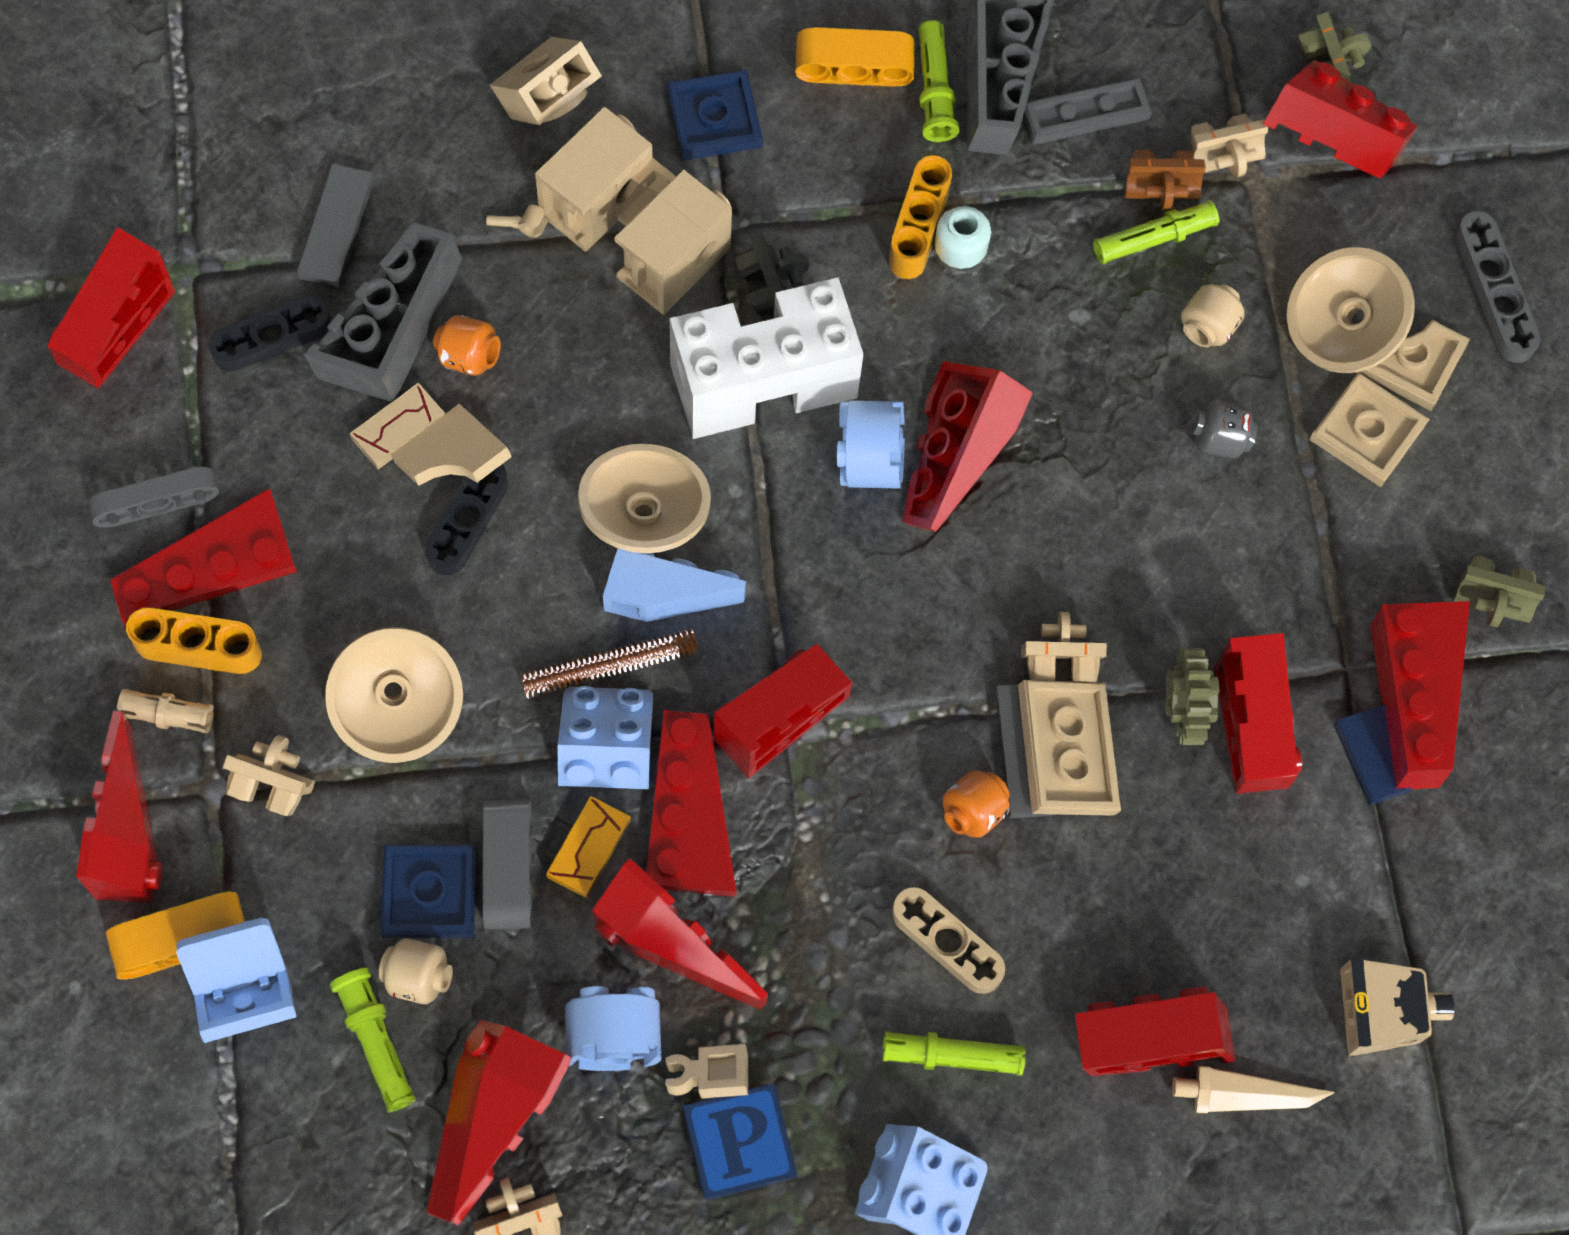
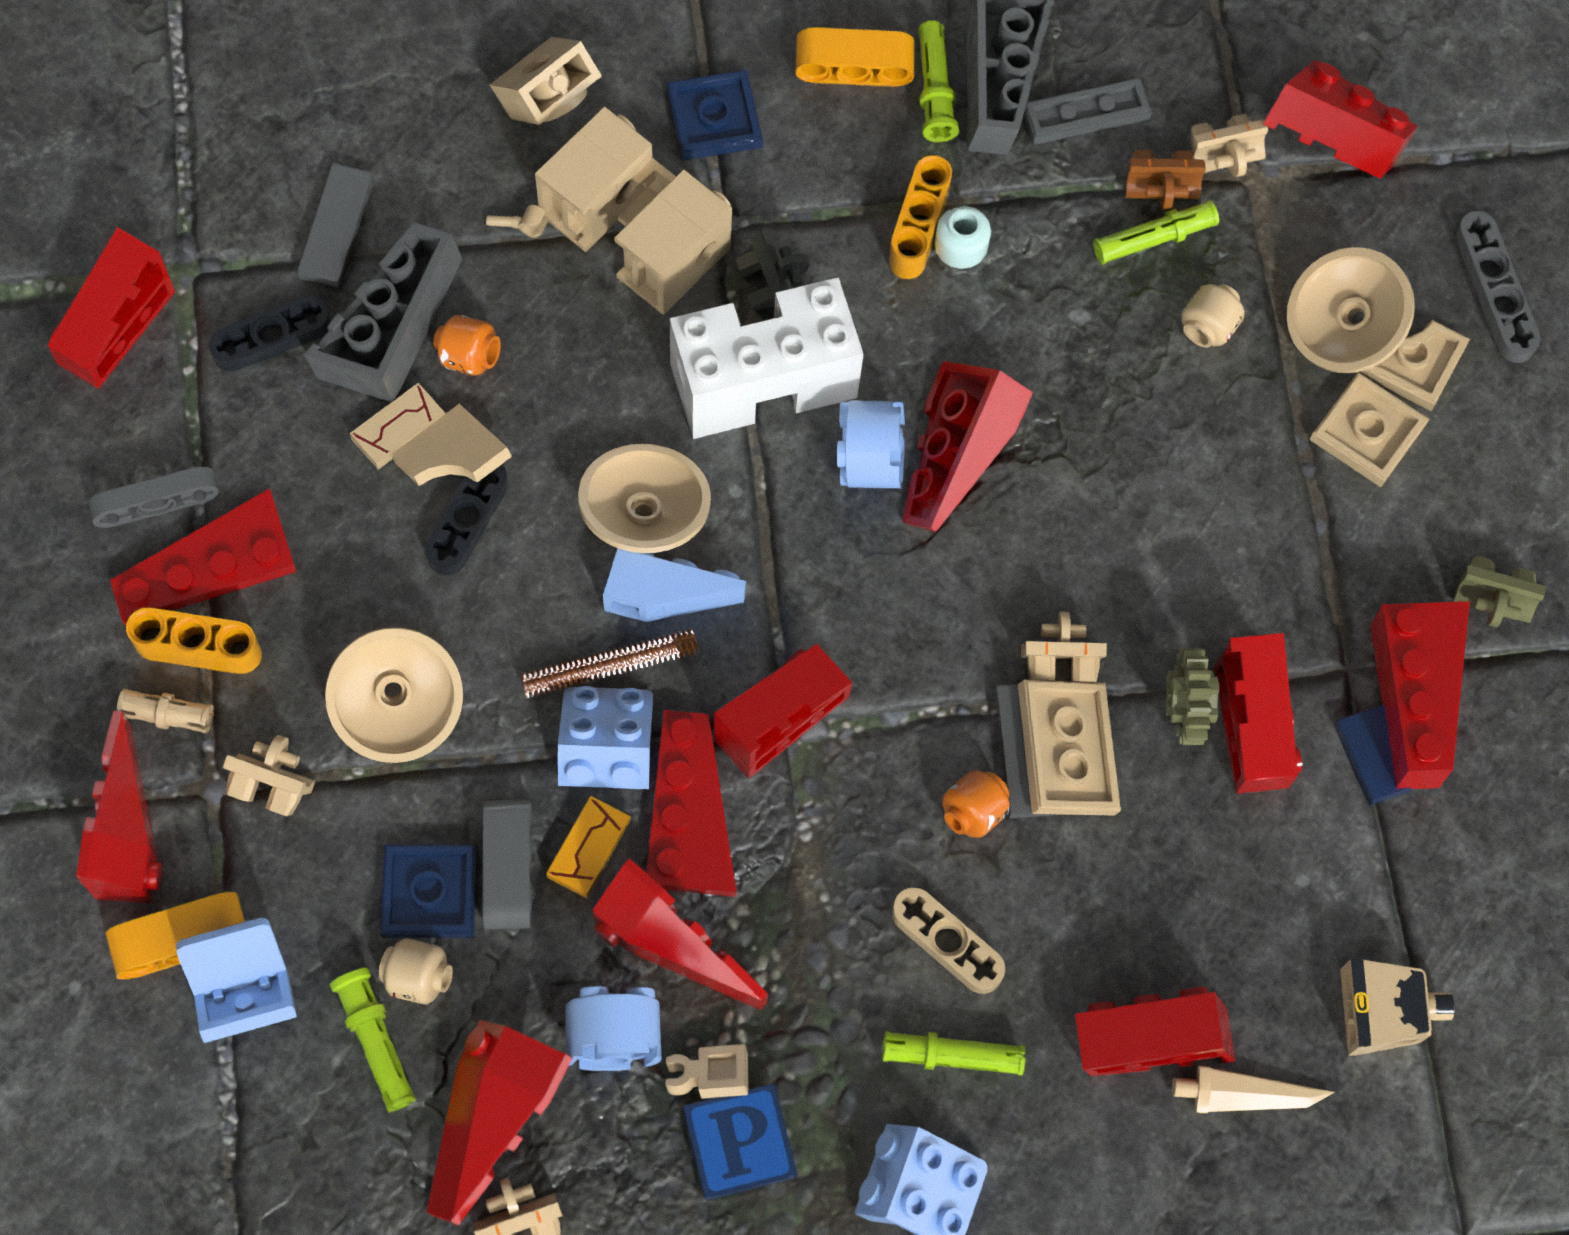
dark grey head [1190,398,1258,460] -> none
olive hips [1298,12,1371,83] -> none

